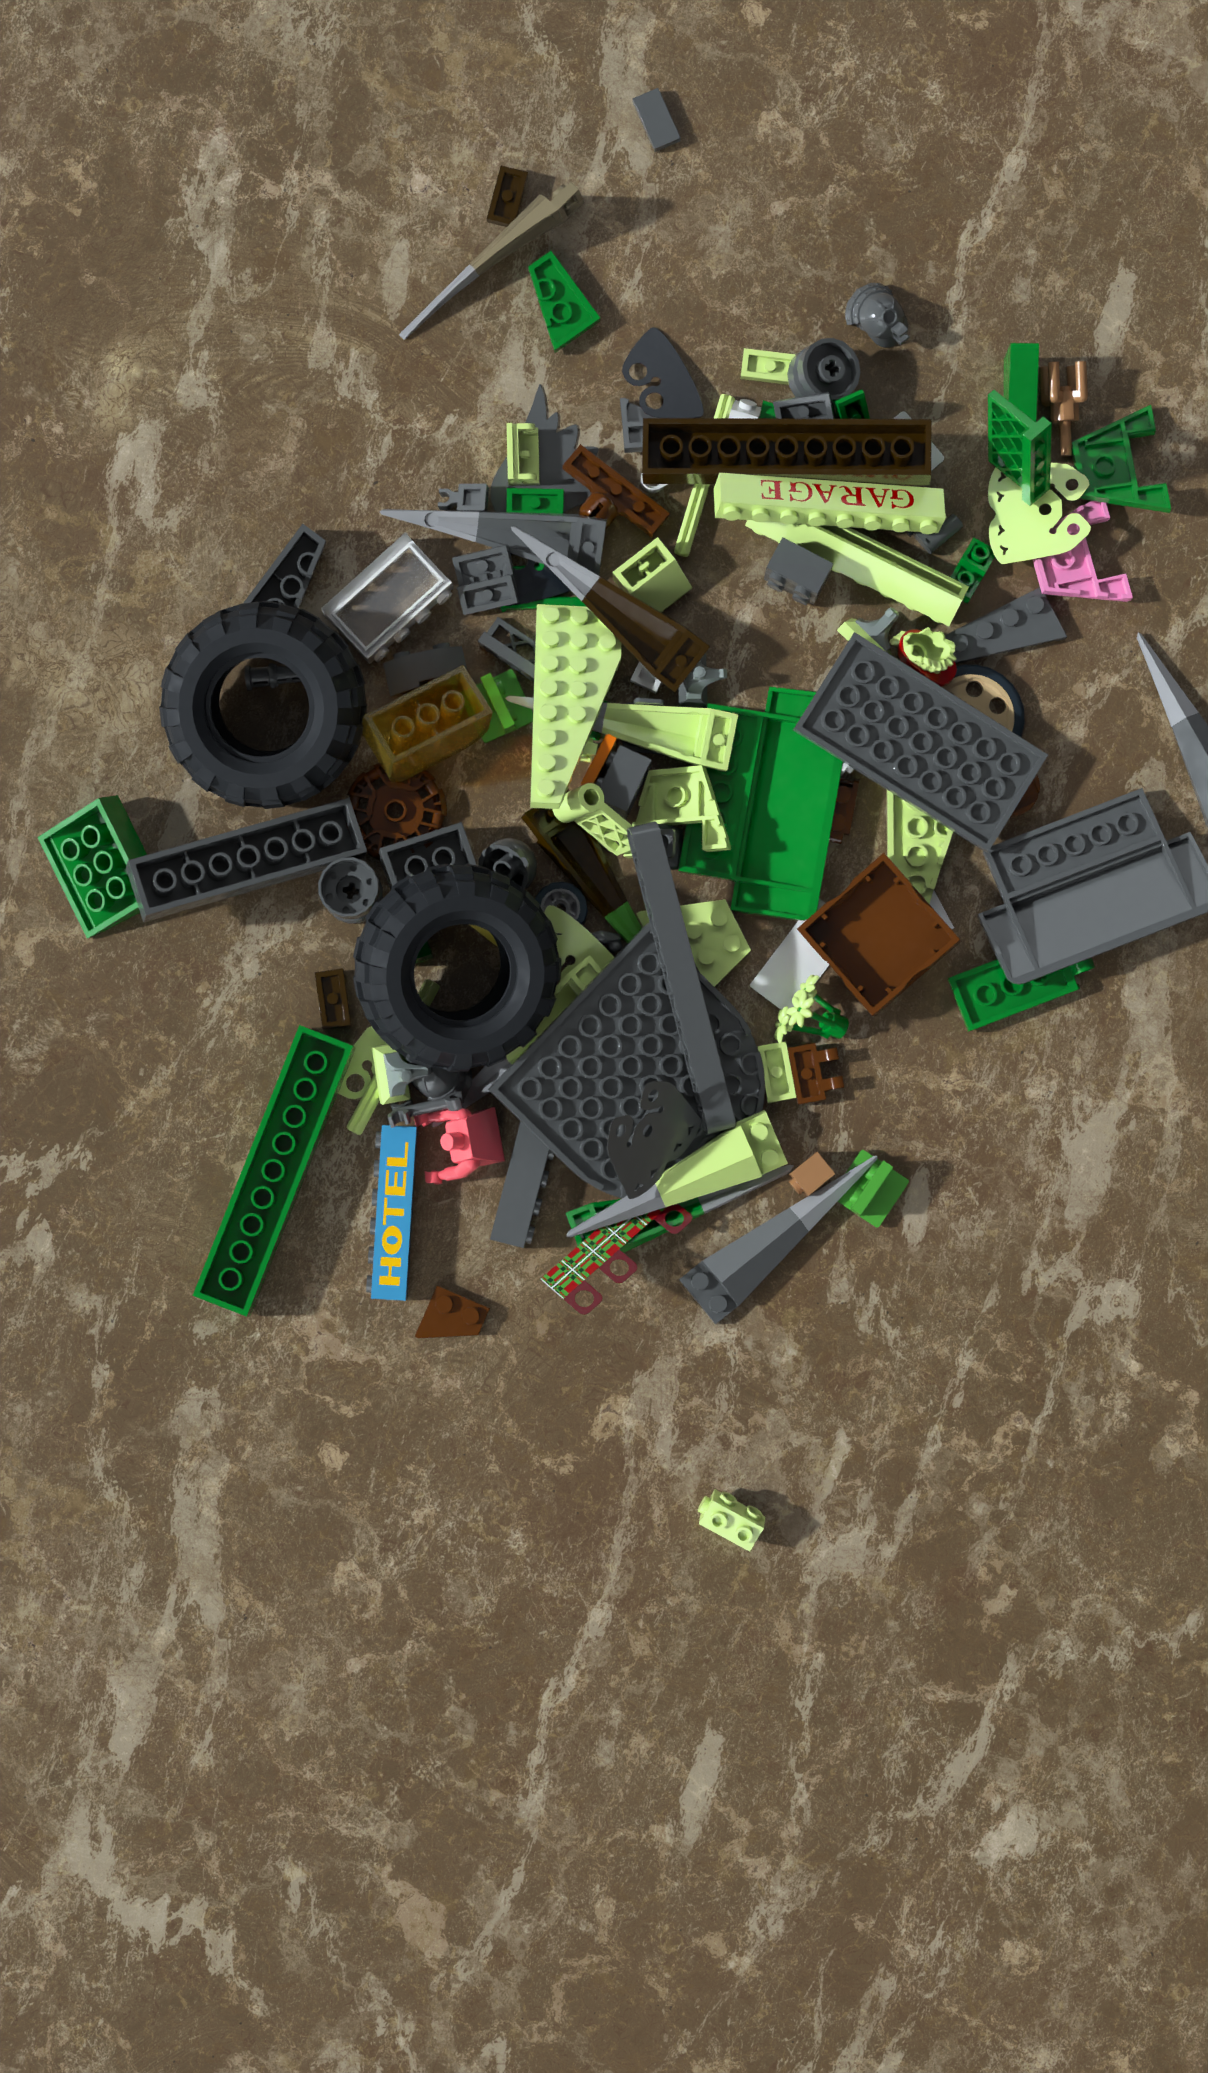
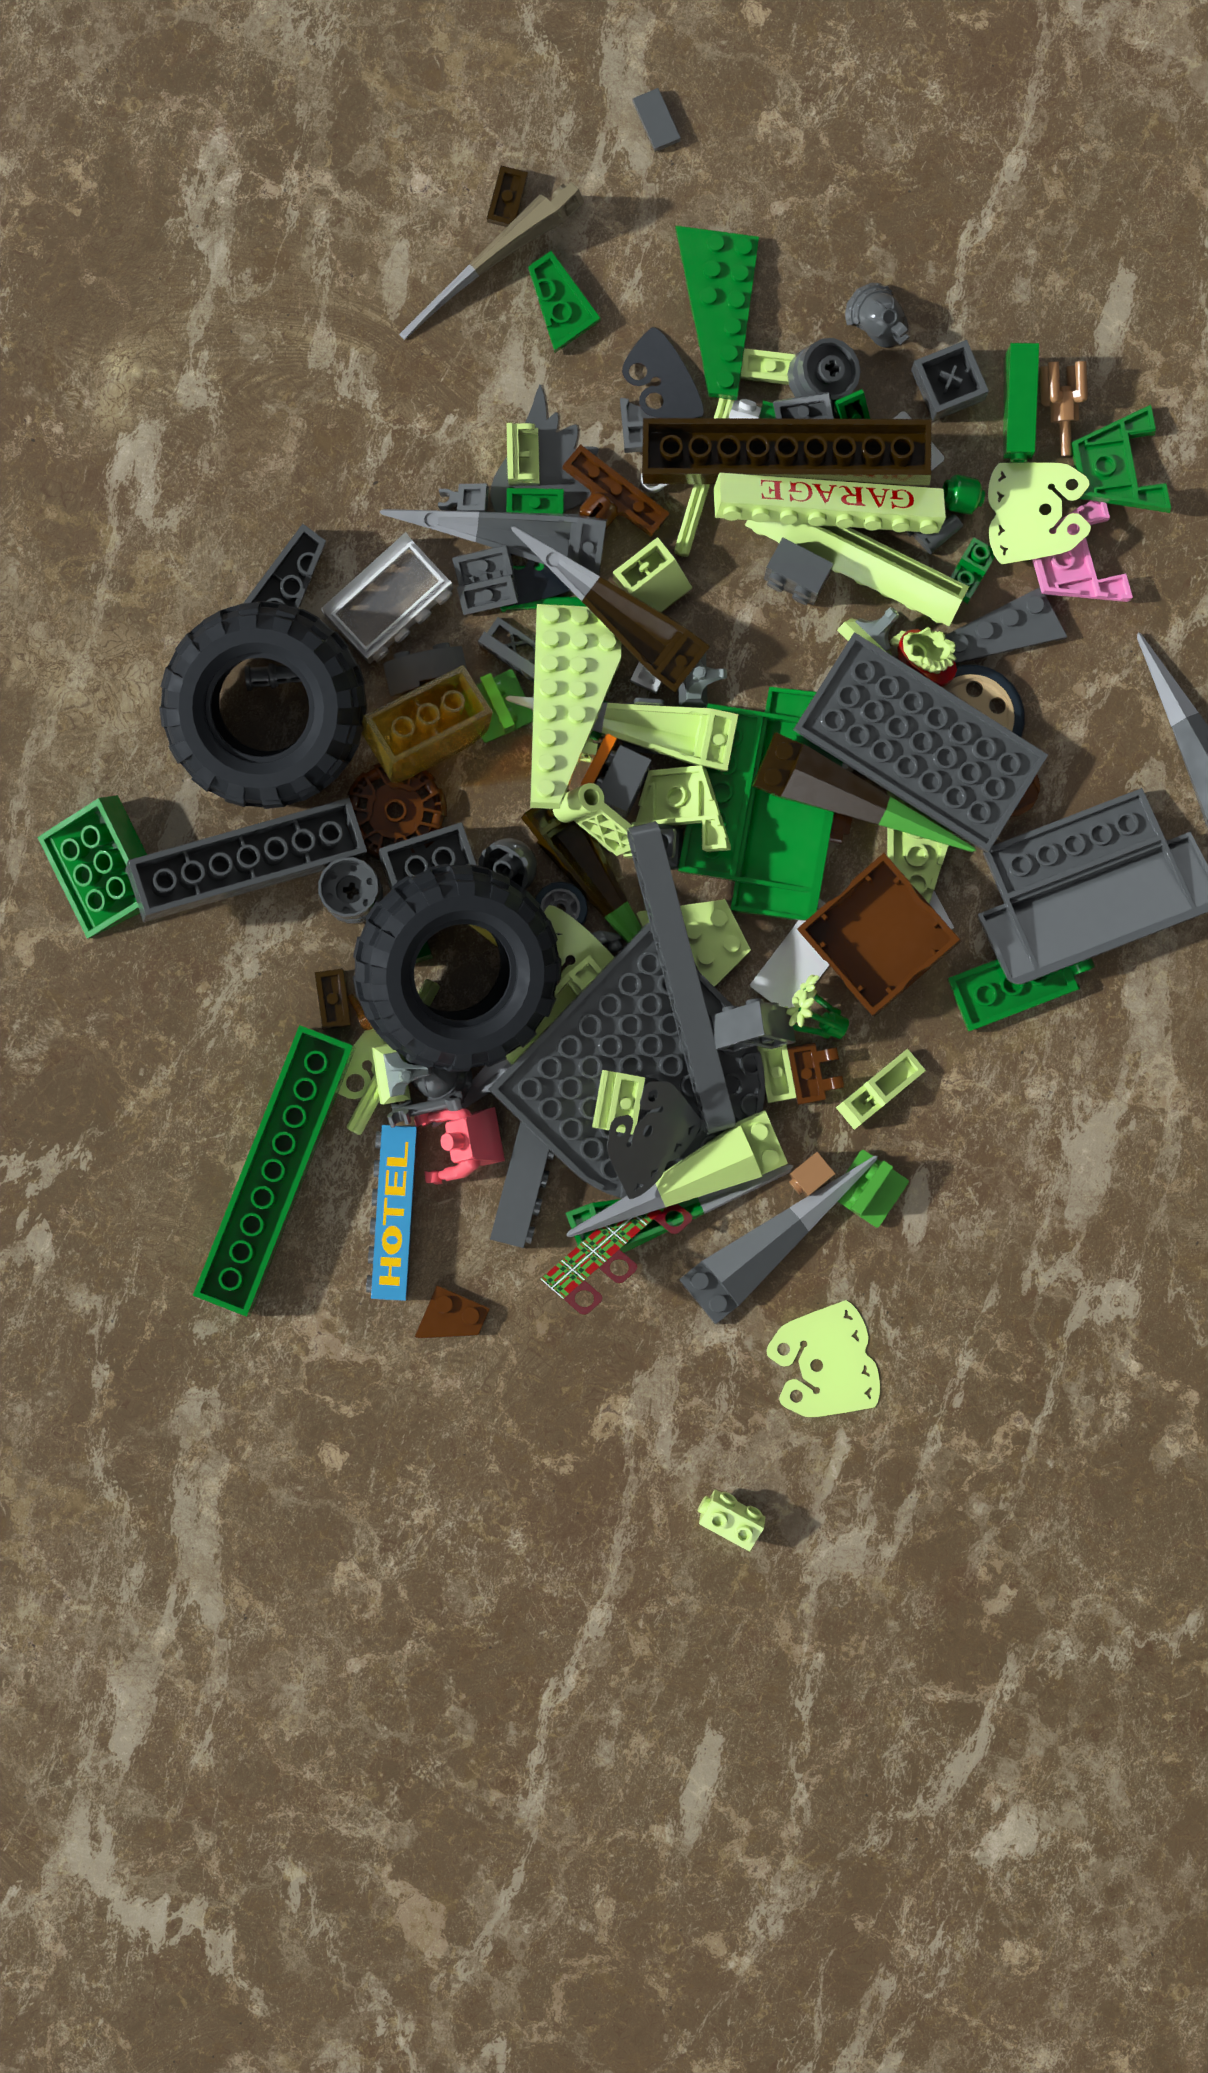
green fence [988,390,1052,506] -> none
none -> clear orange hand [348,994,373,1030]
none -> yellowish green plate [592,1070,645,1135]
none -> green wing [675,225,759,401]
none -> dark grey brick [711,998,796,1053]
none -> dark brown plate [752,732,976,852]
none -> yellowish green piece [767,1300,880,1417]
none -> yellowish green slope [836,1048,926,1130]
none -> dark grey brick [911,340,989,421]
none -> green head [942,474,985,514]

